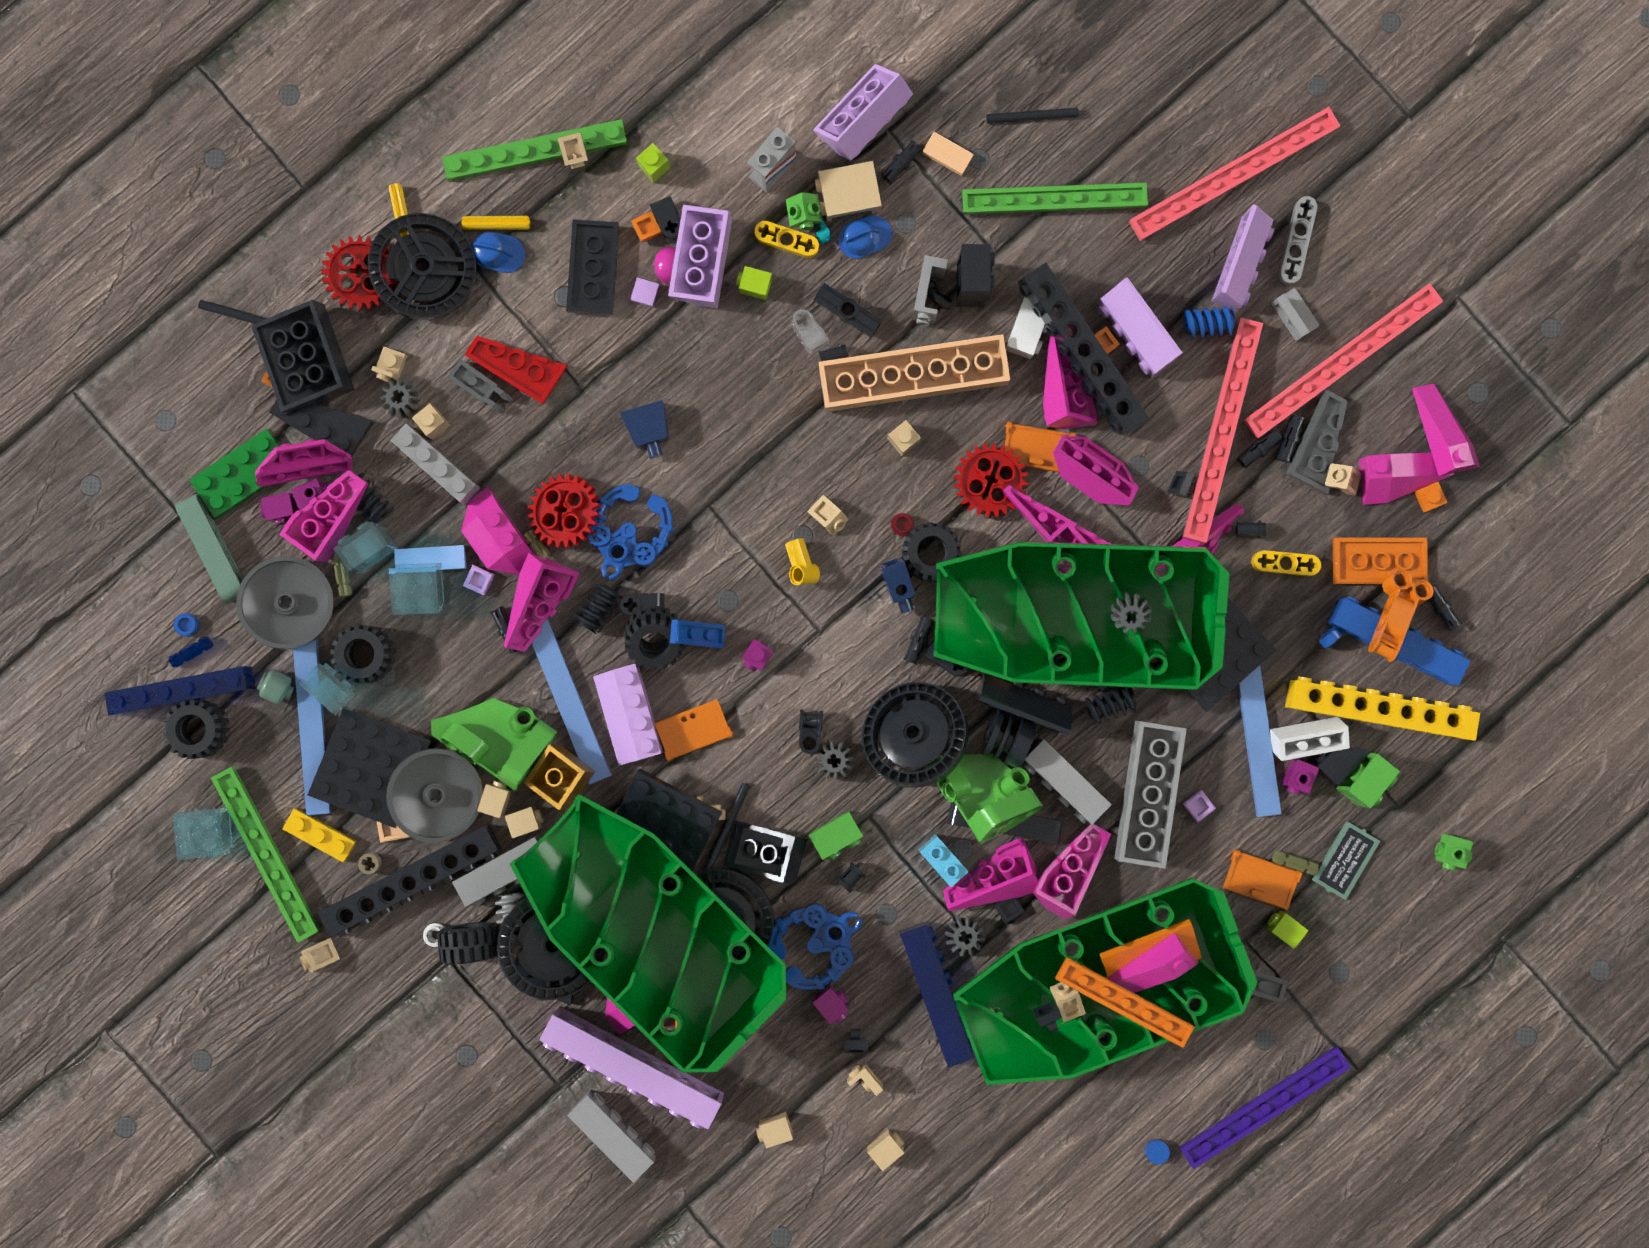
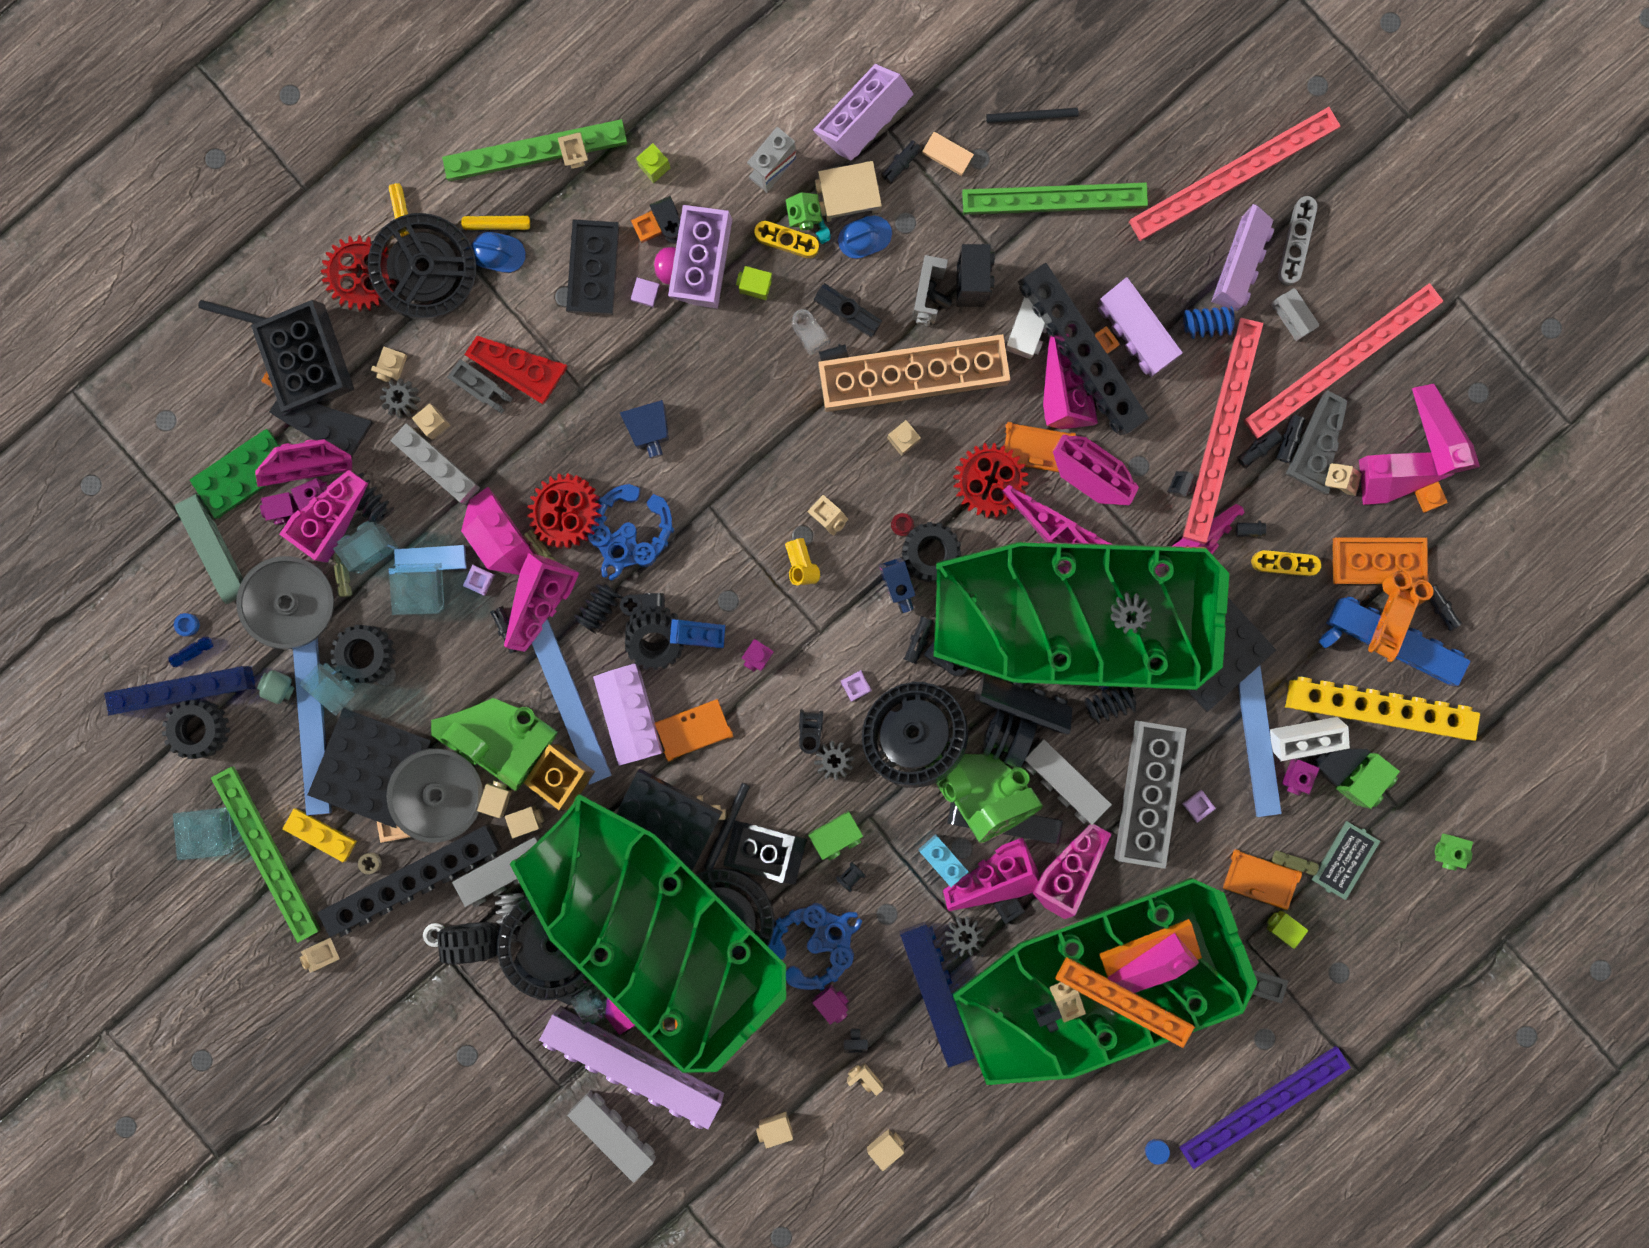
none -> clear light blue brick [570,985,603,1025]
none -> lavender tile [841,670,872,701]

